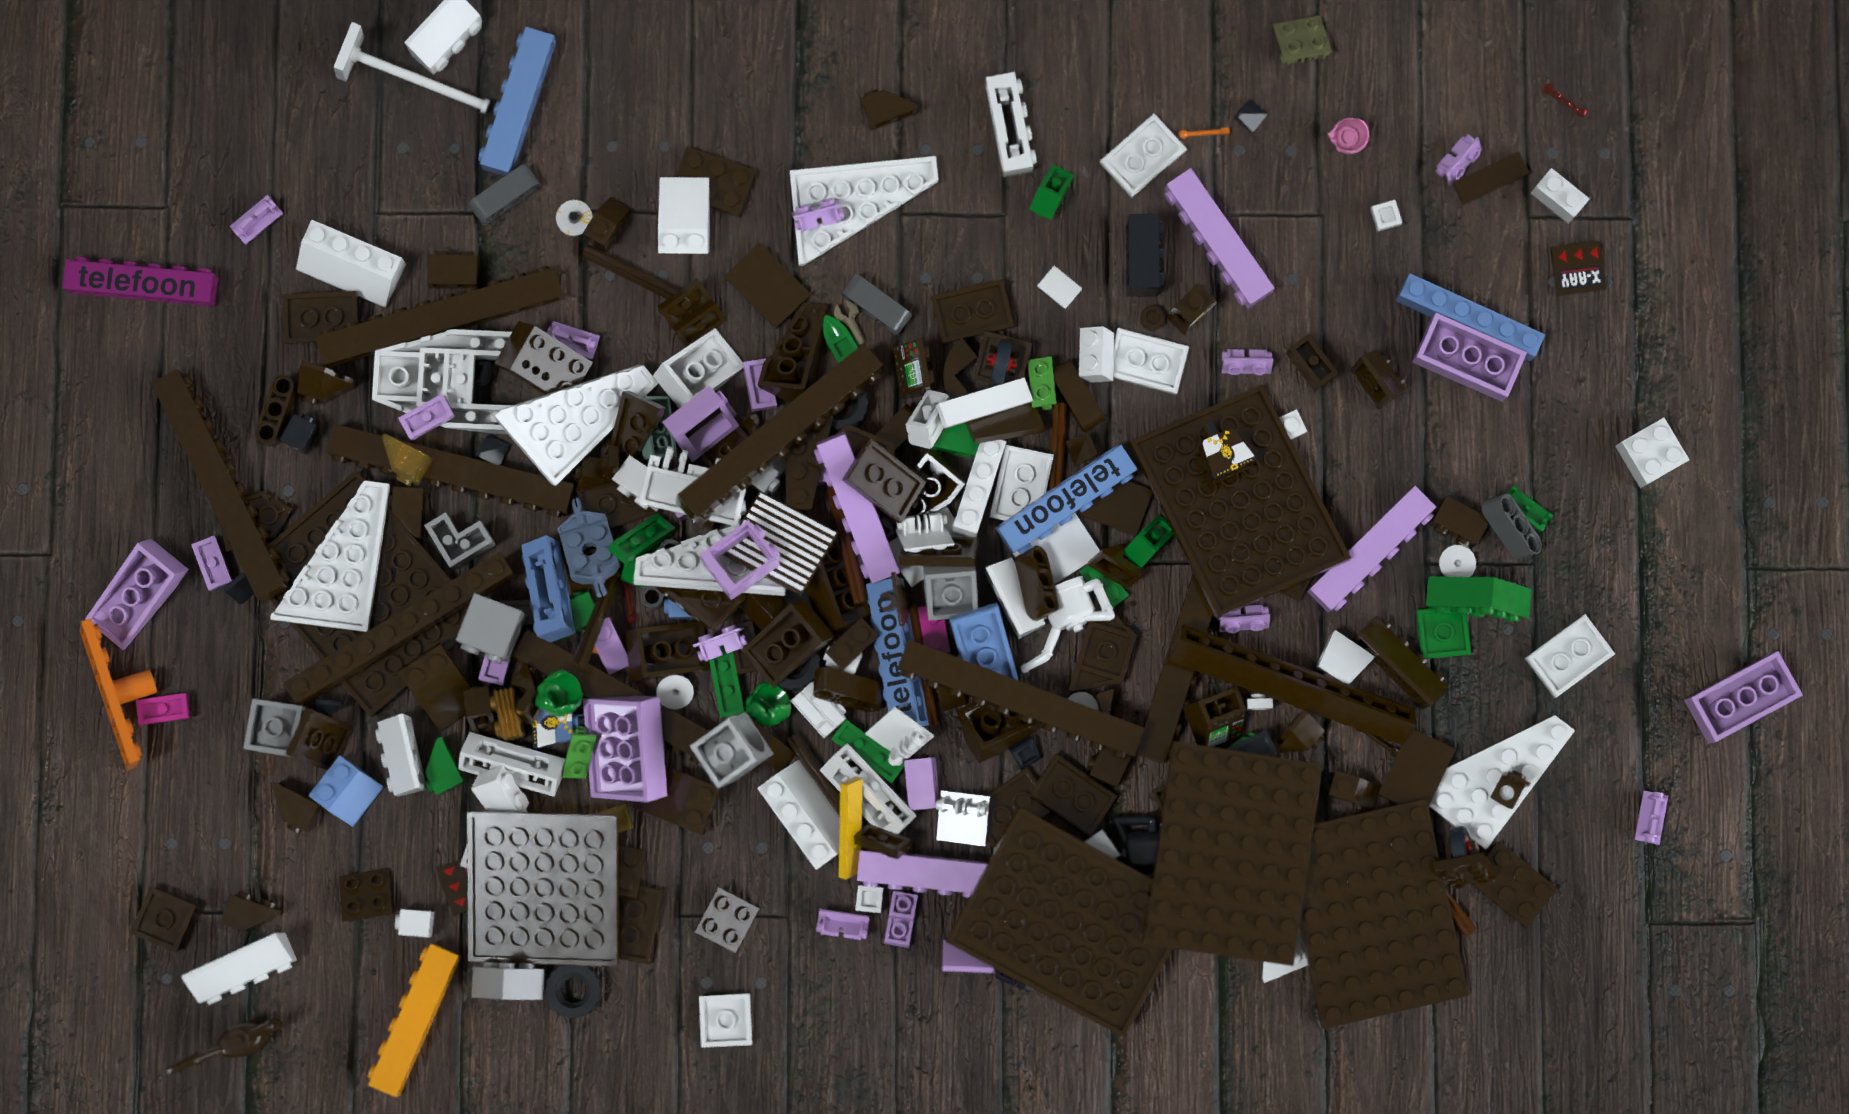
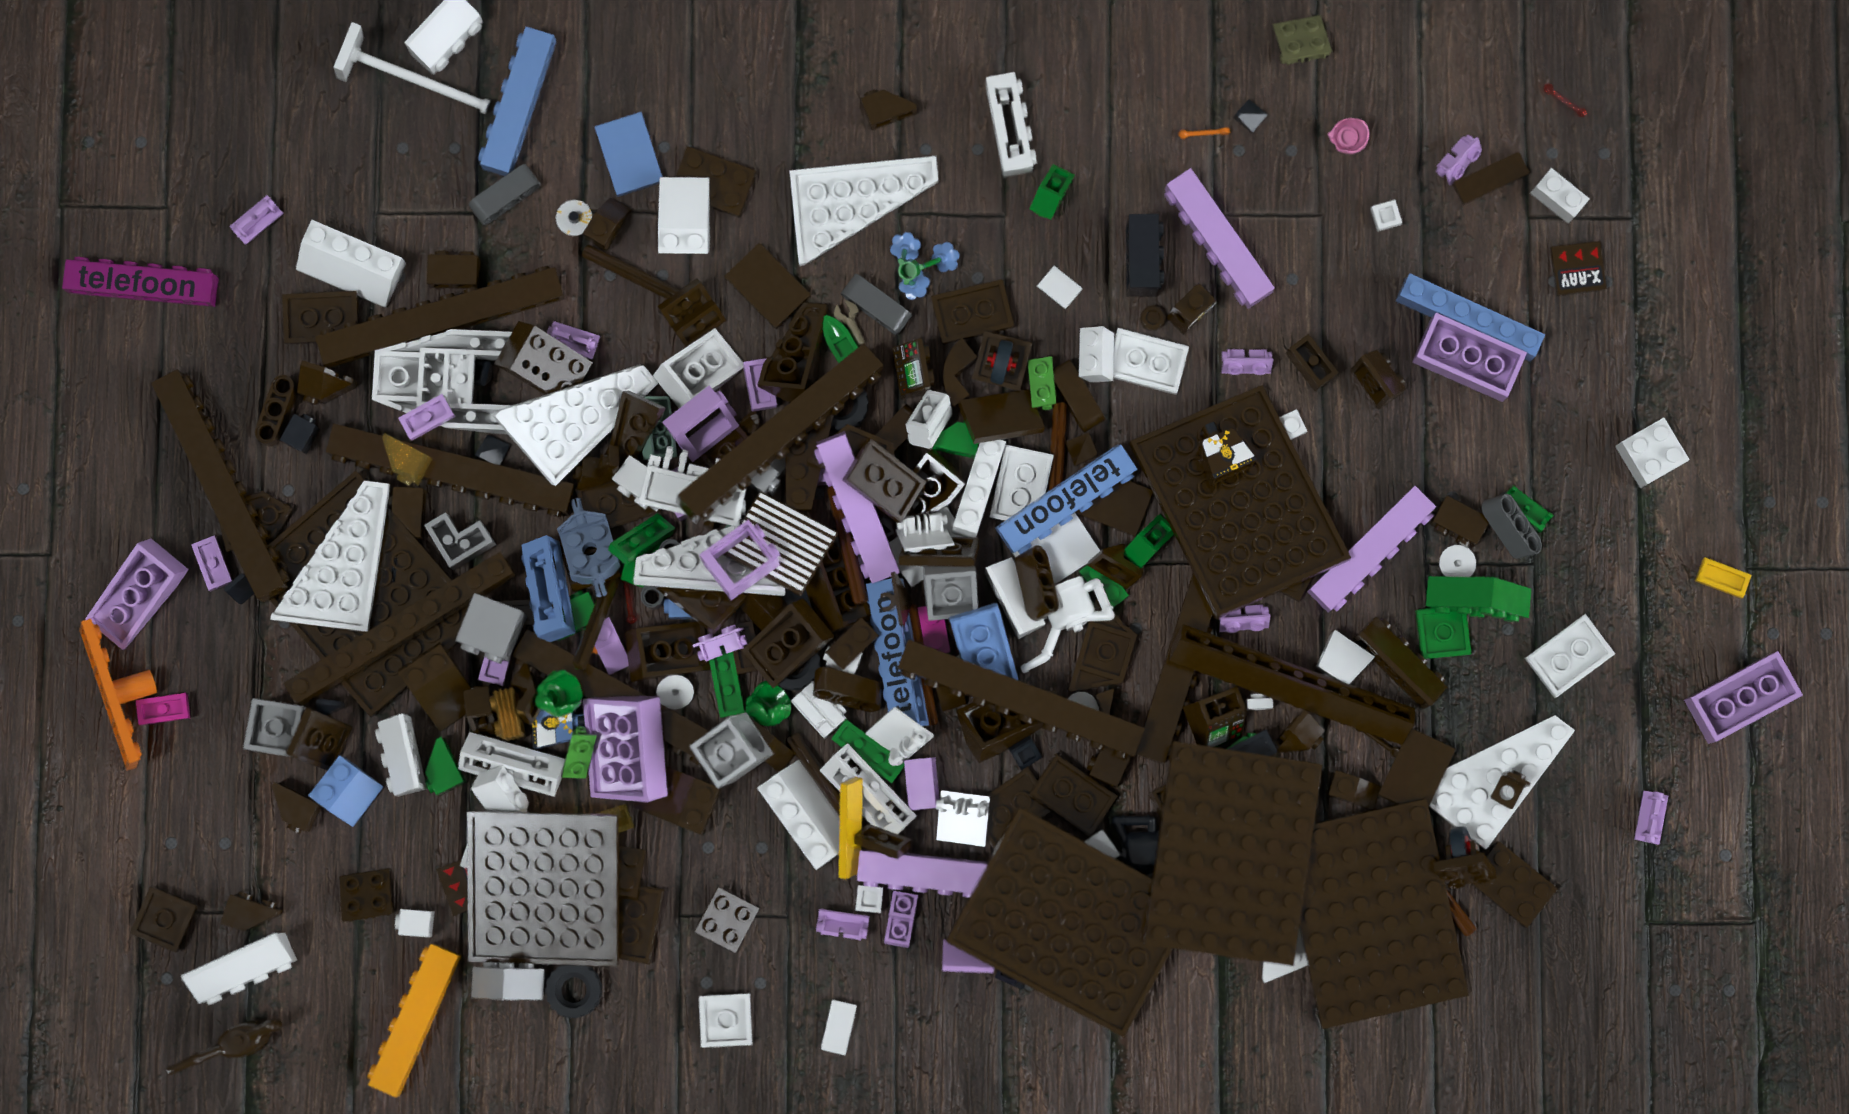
lavender hinge [791,198,844,232] -> none
white tile [936,378,1033,429] -> none
white tile [1099,114,1187,198] -> none
none -> medium blue tile [595,112,662,197]
none -> white tile [821,1000,857,1055]
none -> medium blue plant [890,232,959,300]
none -> yellow tile [1695,557,1752,599]

